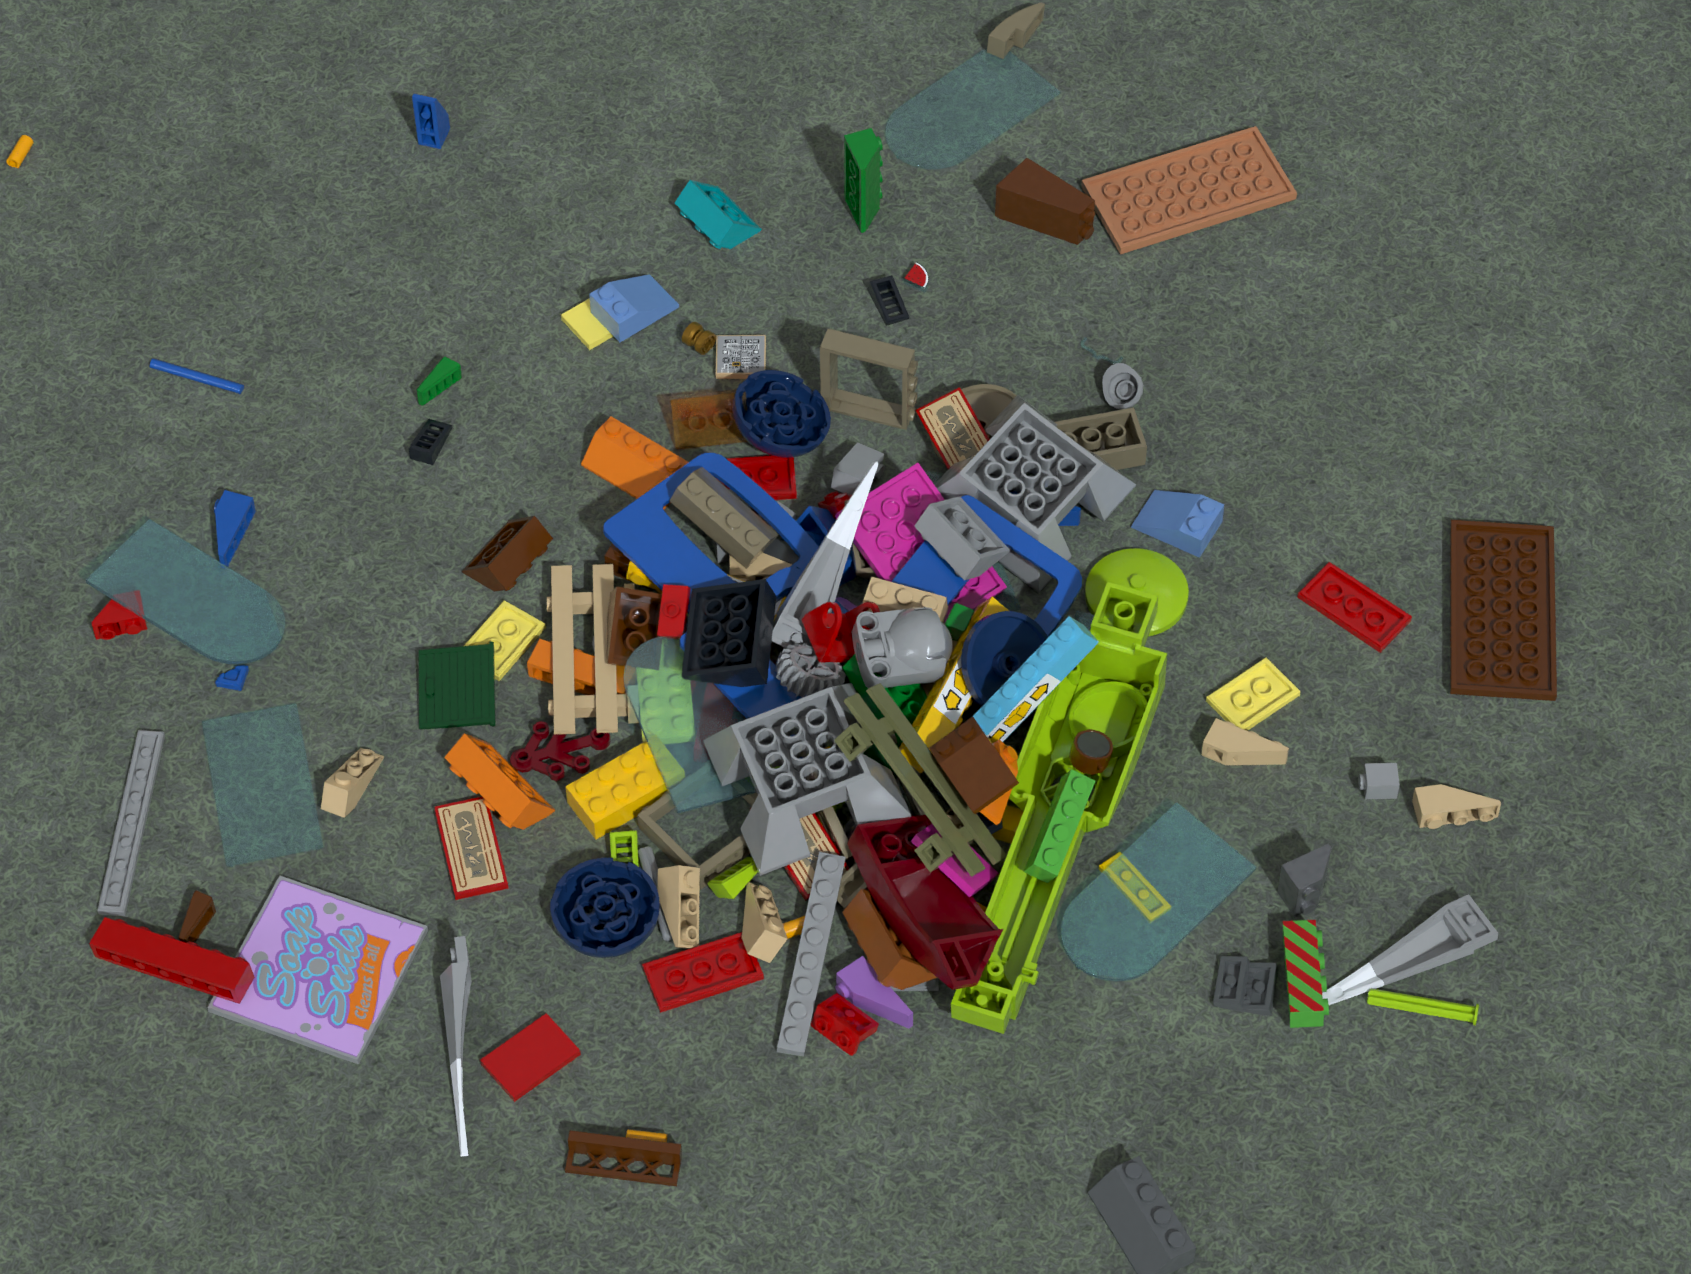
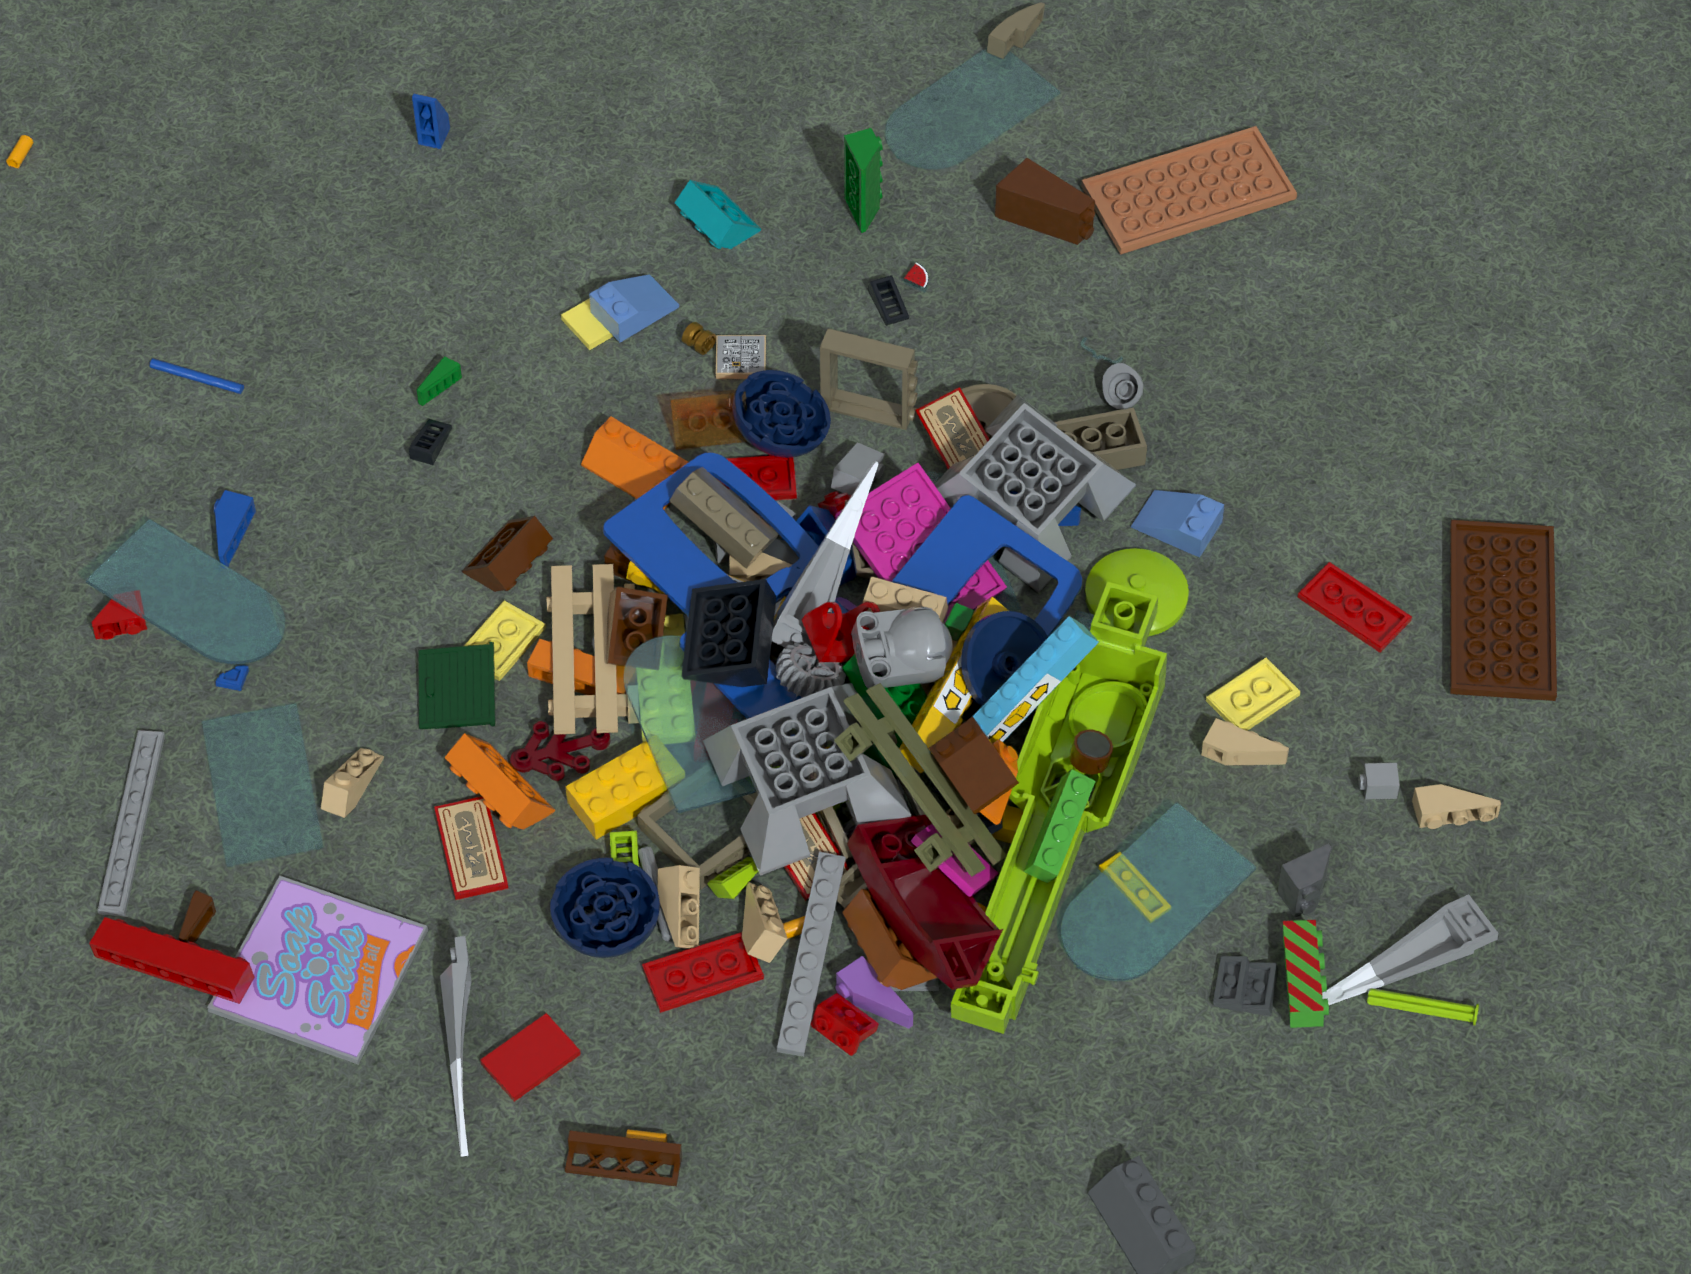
red plate [657,585,690,639] -> none
light grey slope [914,496,1010,580] -> none

